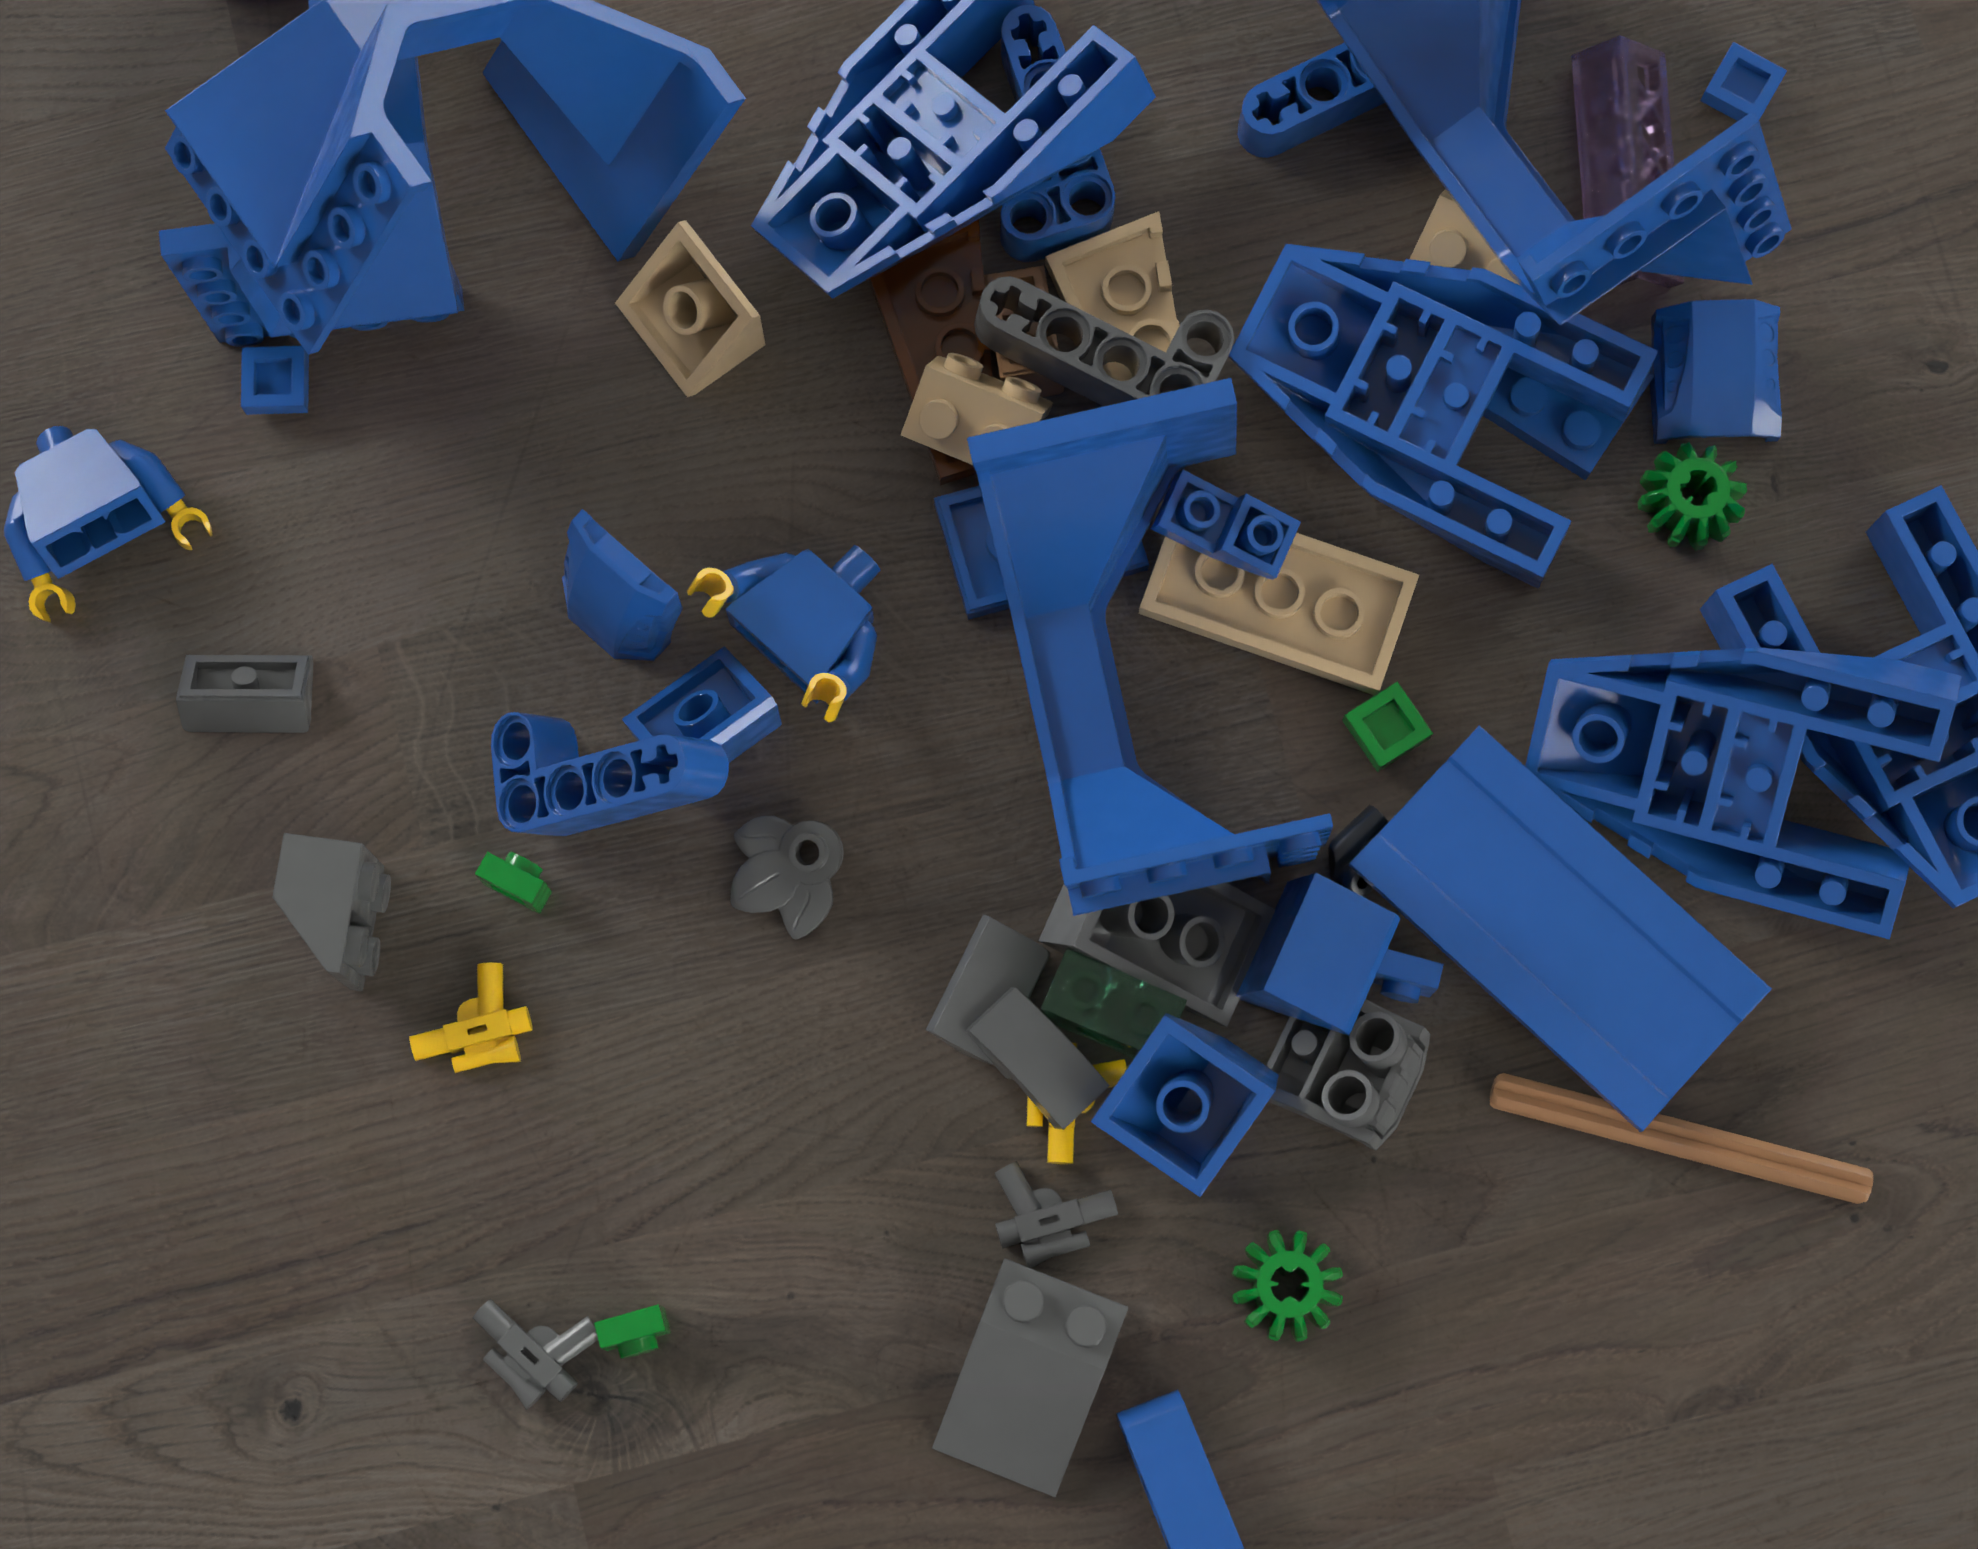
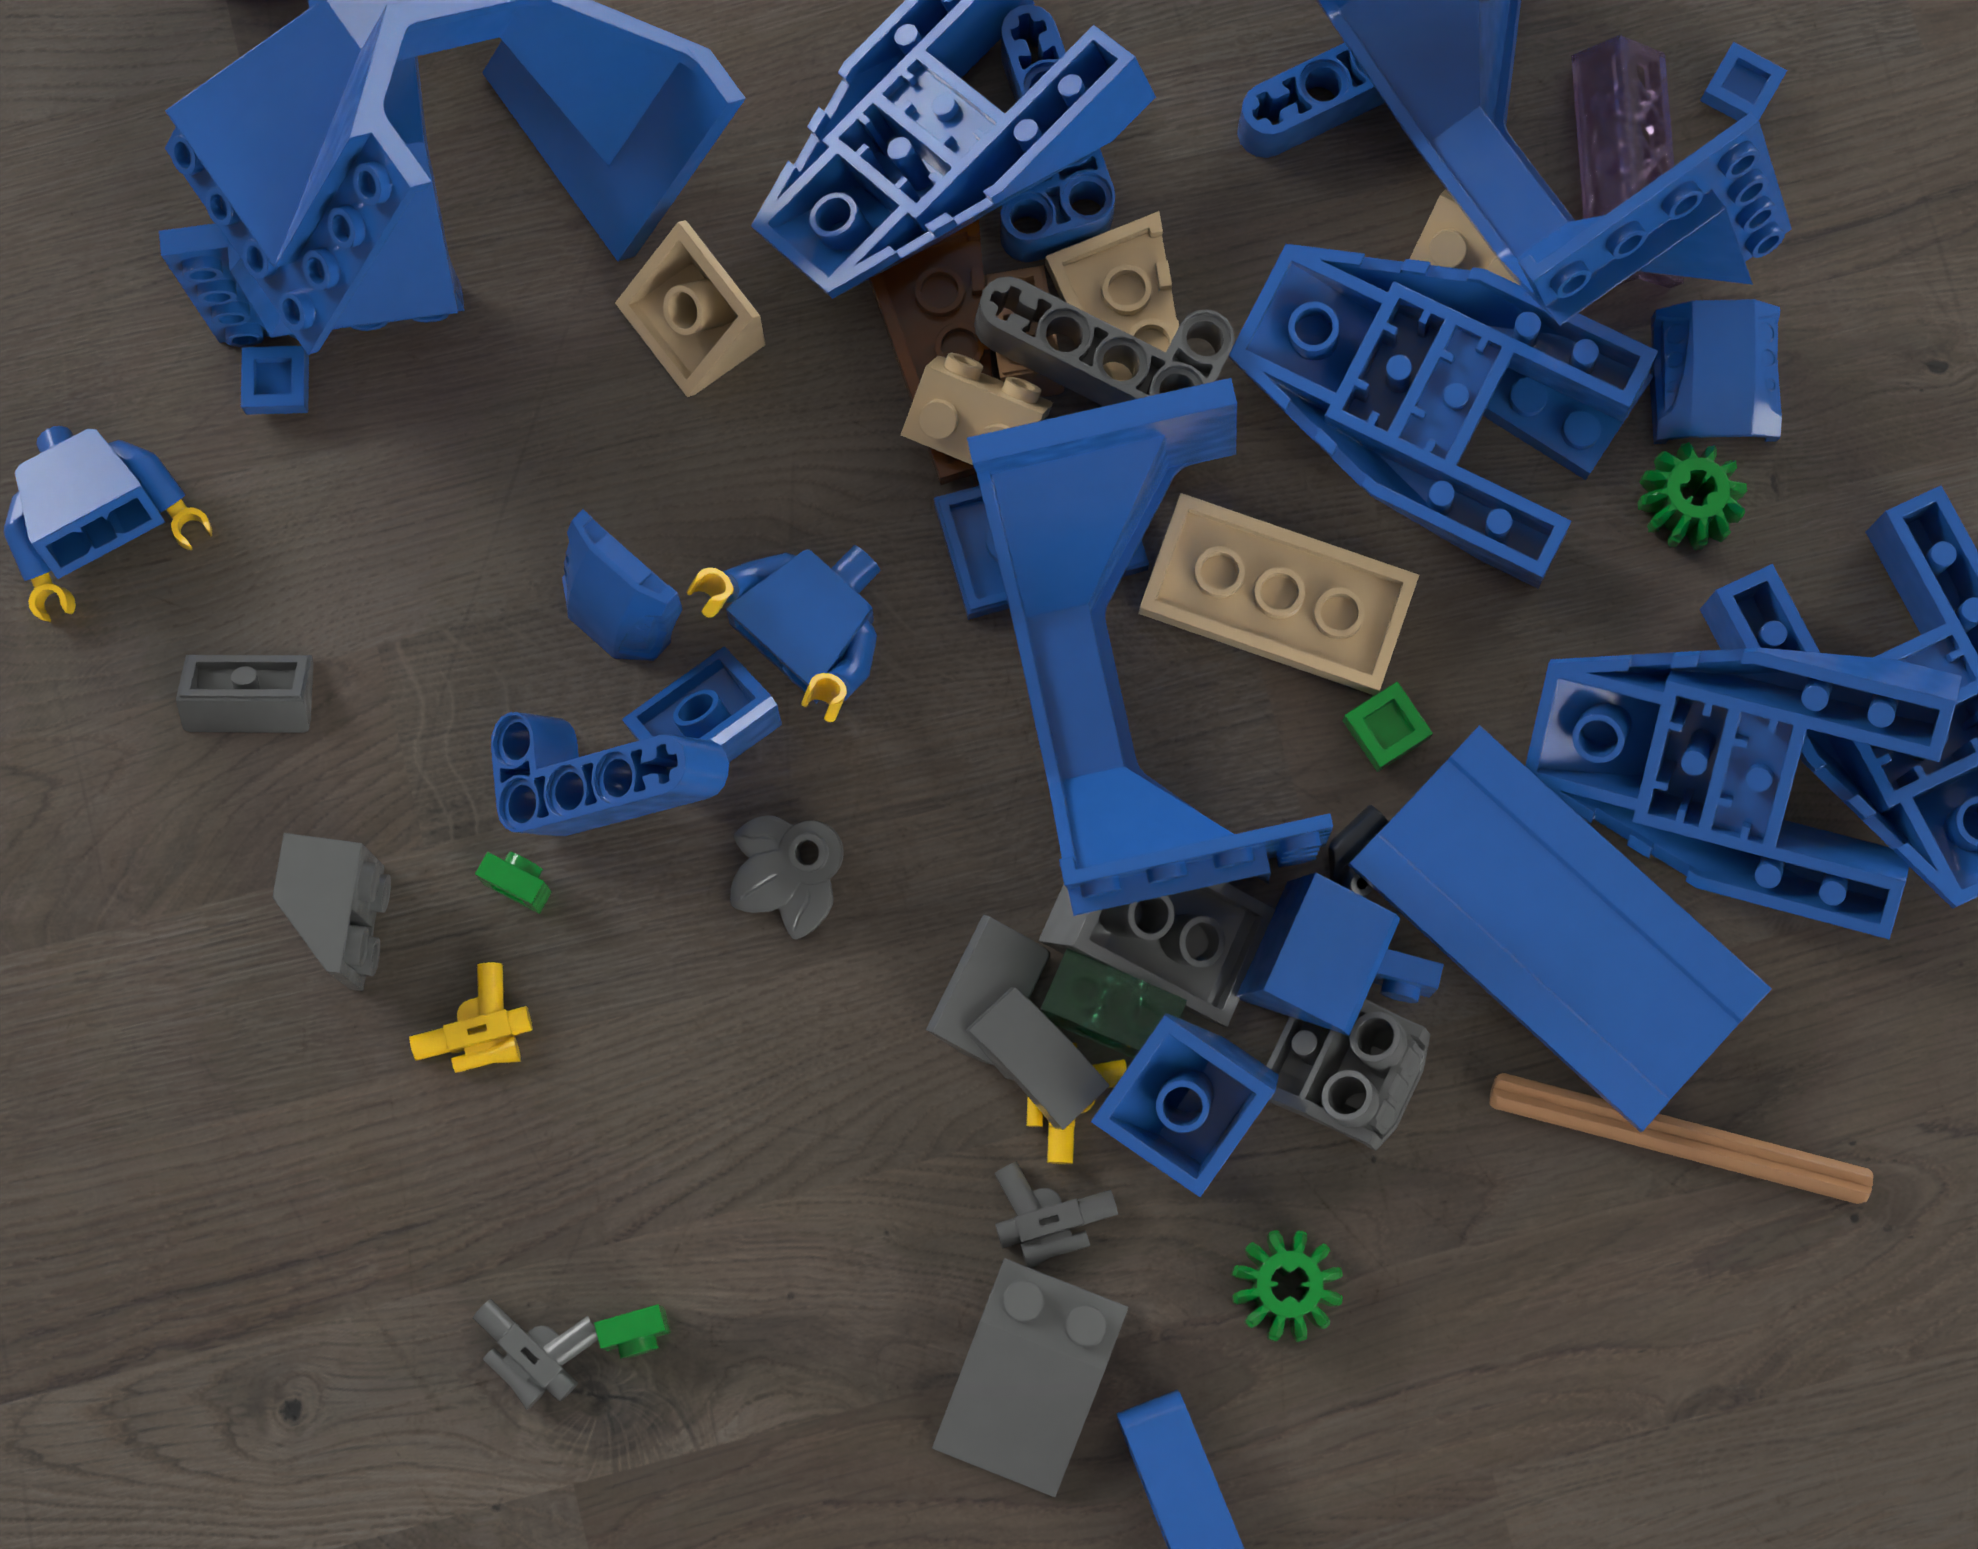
blue slope [1151,469,1301,580] -> none

